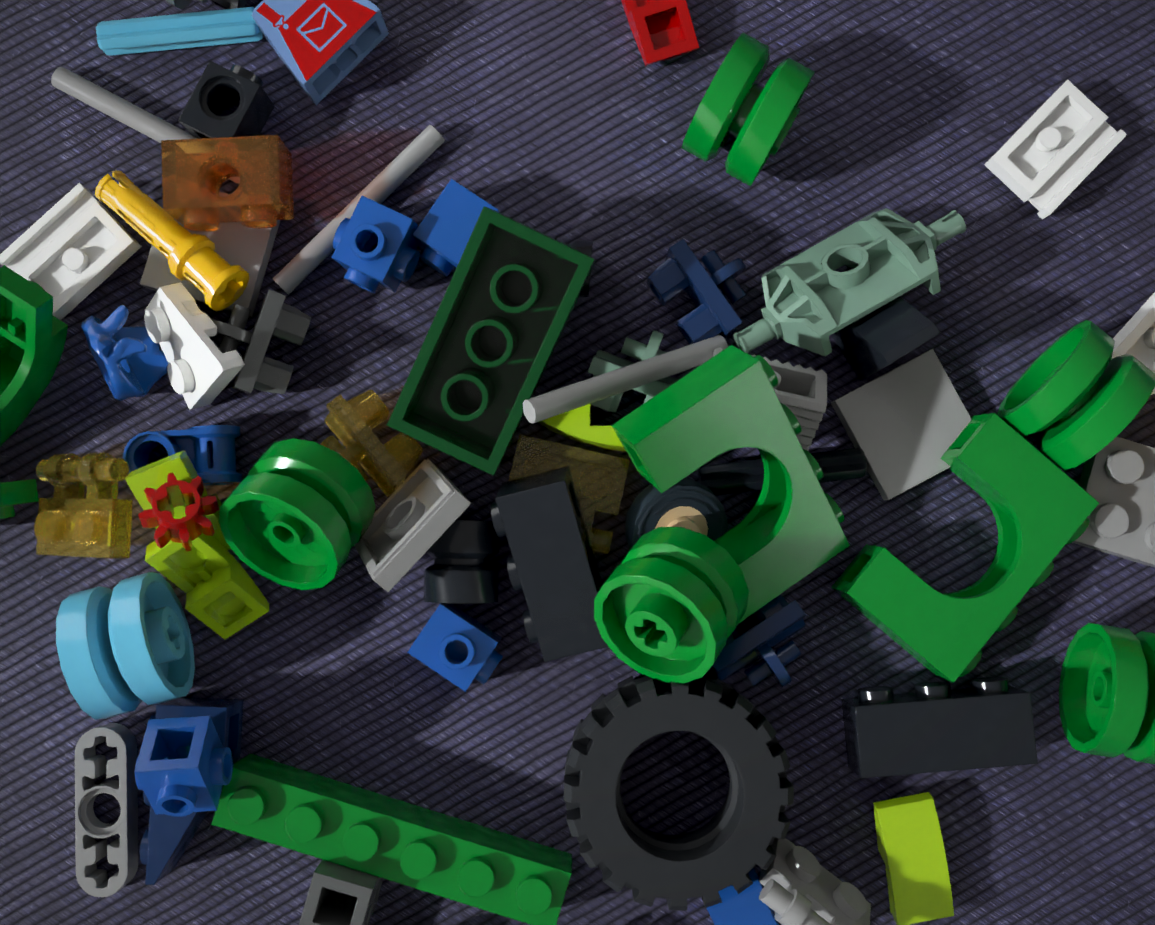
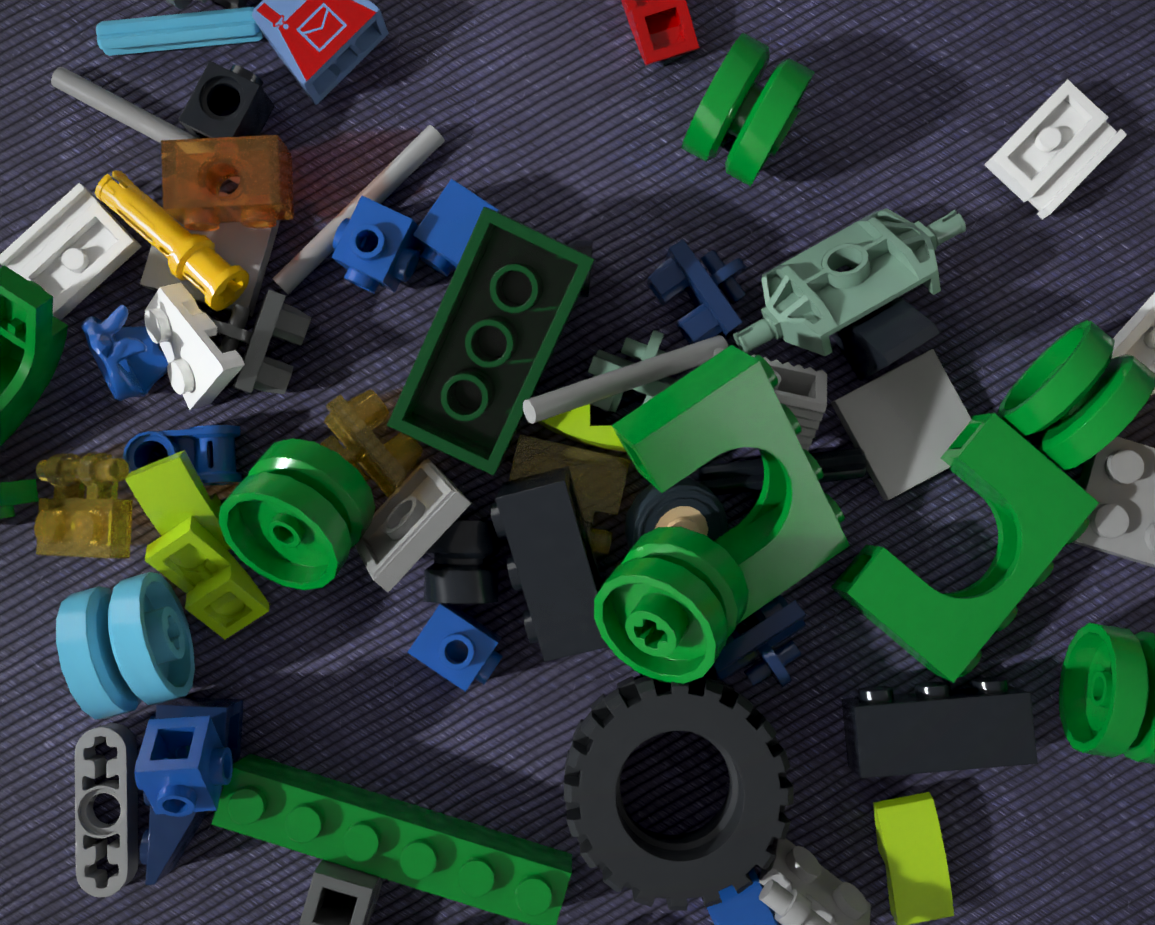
red gear [138,472,219,551] -> none

